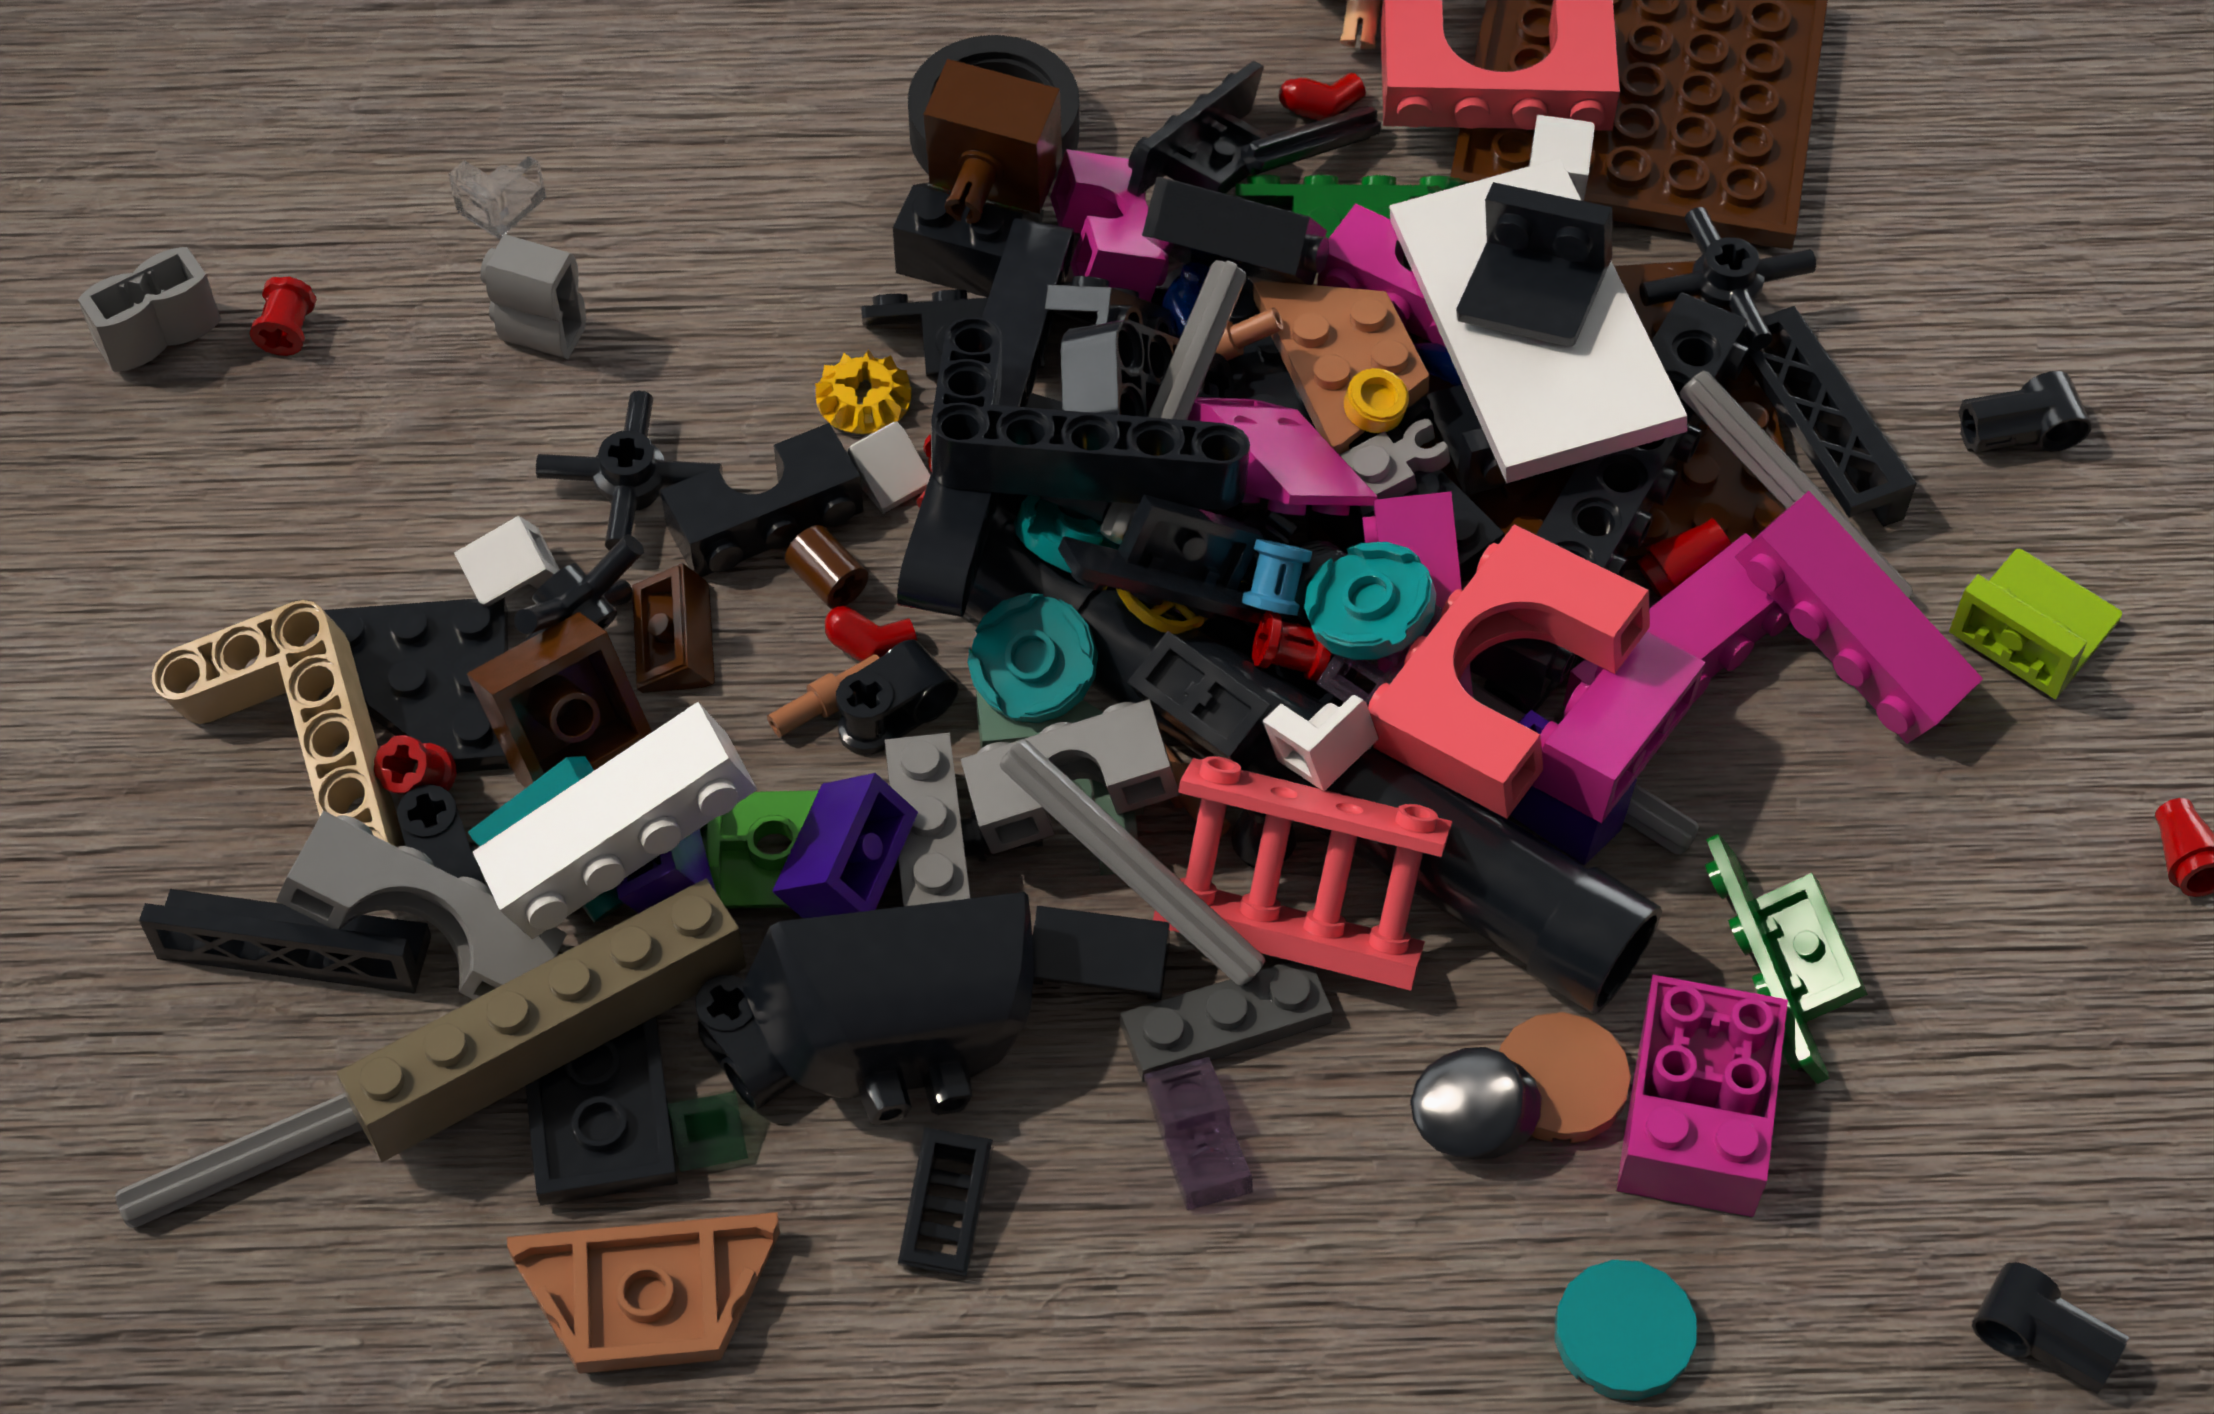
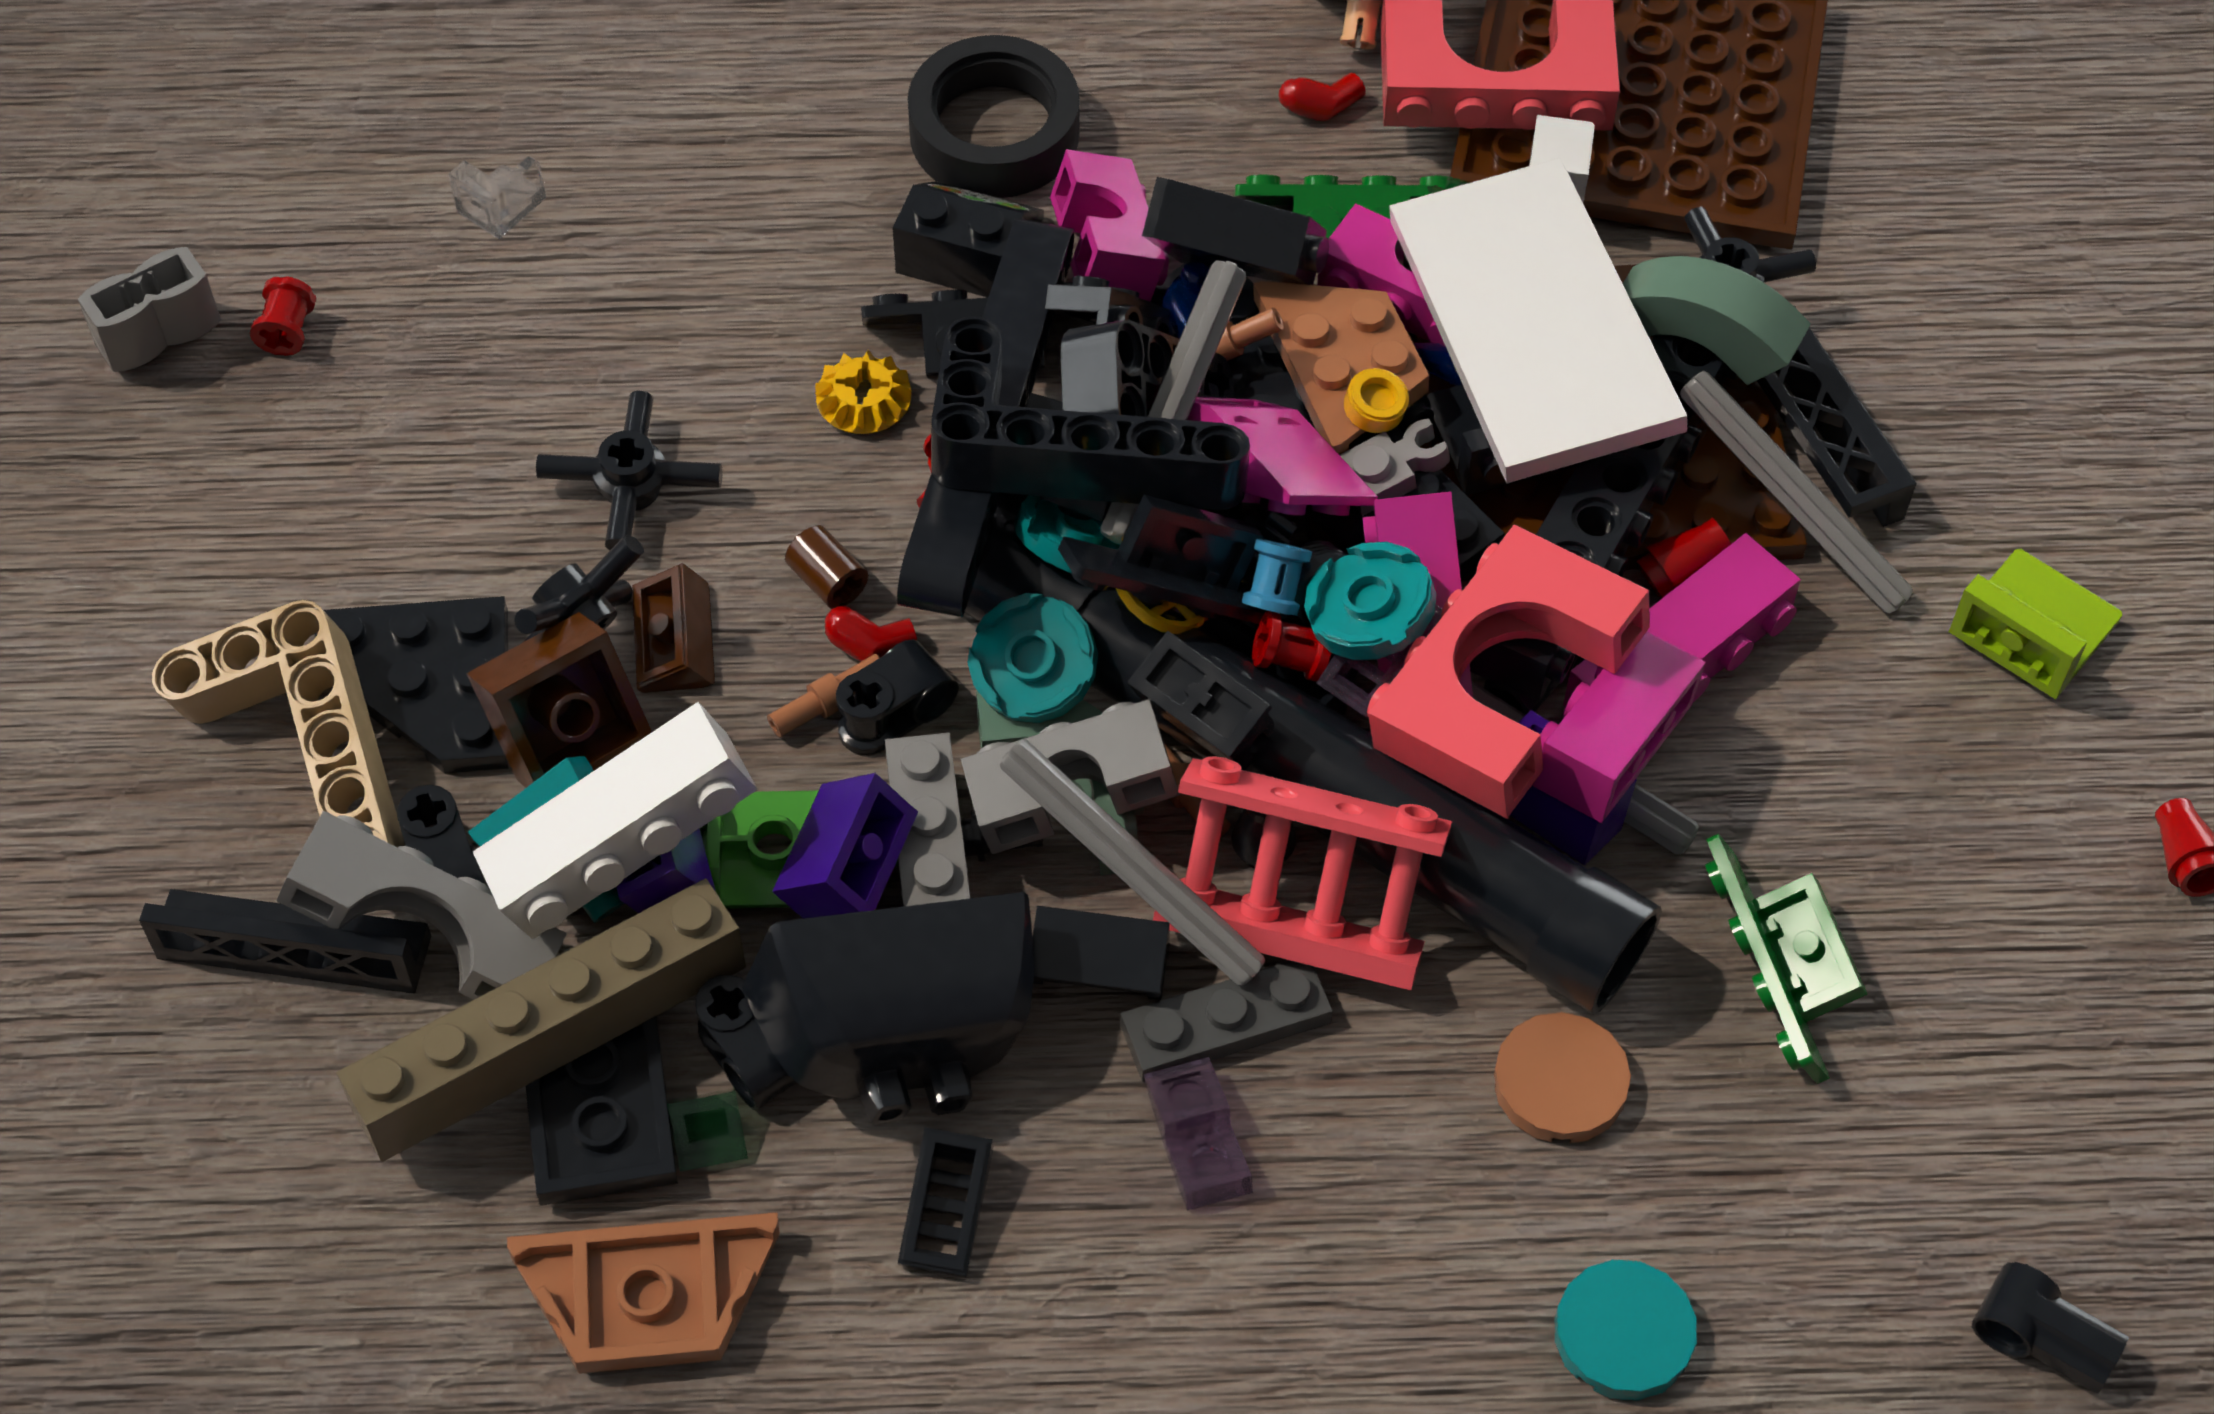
light grey axle [115,1093,362,1228] -> none
red bush [374,735,456,794] -> none
white panel [454,516,560,606] -> none
light grey brick [480,234,586,360] -> none
black arch [660,423,864,577] -> none
white slope [848,421,931,514] -> none
reddish brown brick [923,59,1062,224] -> none
black bracket [1127,61,1270,197] -> none
black axle [1240,106,1382,175] -> none
panel [1263,695,1378,791] -> none
black piece [1410,1047,1542,1160] -> none
black bracket [1456,182,1612,347] -> none
dark pink slope [1616,974,1788,1217] -> none
dark pink brick [1735,491,1983,744] -> none
black piece [1958,371,2092,453] -> none
none -> sand green arch [1623,256,1811,385]

